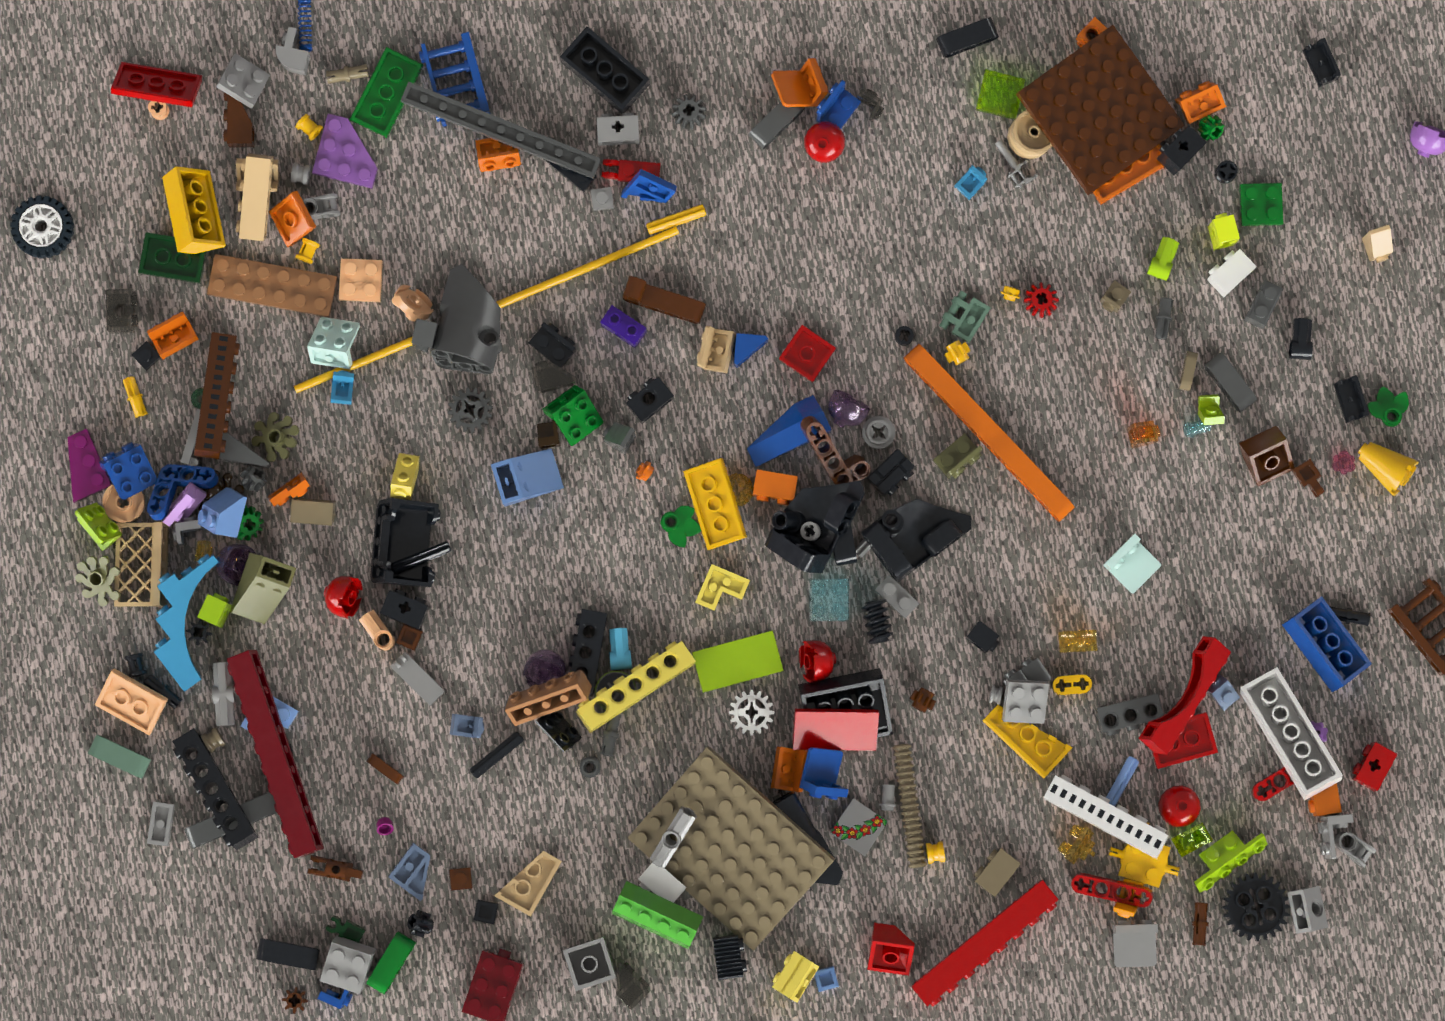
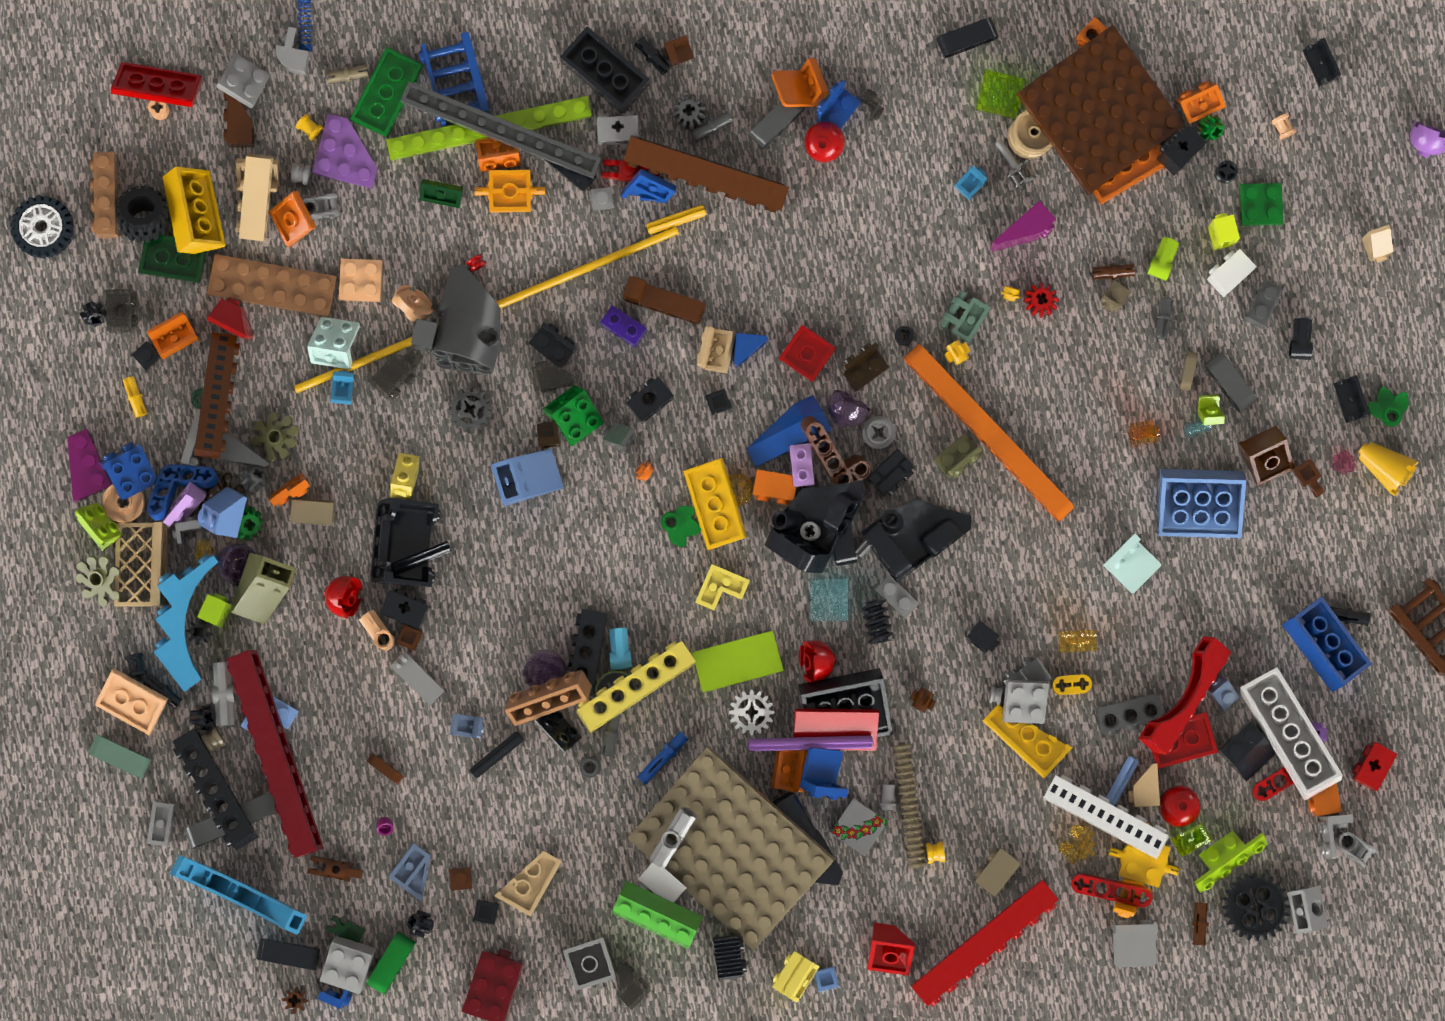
yellow bush [295,238,320,264] -> none
none -> black gear [80,301,107,327]
none -> medium nougat brick [90,152,120,239]
none -> black tyre [115,186,171,243]
none -> dark azure arch [170,855,307,935]
none -> black gear [189,705,215,730]
none -> red slope [207,297,253,340]
none -> clear smoke hinge [368,348,424,401]
none -> lime plate [386,96,592,161]
none -> dark green plate [419,179,463,208]
none -> red bush [466,254,487,272]
none -> light orange plate [475,170,545,213]
none -> reddish brown brick [623,135,789,213]
none -> black pin [634,36,671,75]
none -> blue pin [637,731,689,785]
none -> reddish brown panel [664,35,694,67]
none -> dark grey pin [691,111,733,142]
none -> black tile [705,389,732,416]
none -> medium lavender axle [748,736,873,751]
none -> lavender bracket [789,443,815,488]
none -> dark brown bracket [841,343,889,392]
none -> magenta slope [990,201,1056,252]
none -> reddish brown pin [1092,263,1135,280]
none -> tan slope [1128,763,1160,807]
none -> medium blue slope [1158,469,1246,538]
none -> black slope [1218,721,1276,782]
none -> light nougat bush [1271,113,1297,140]

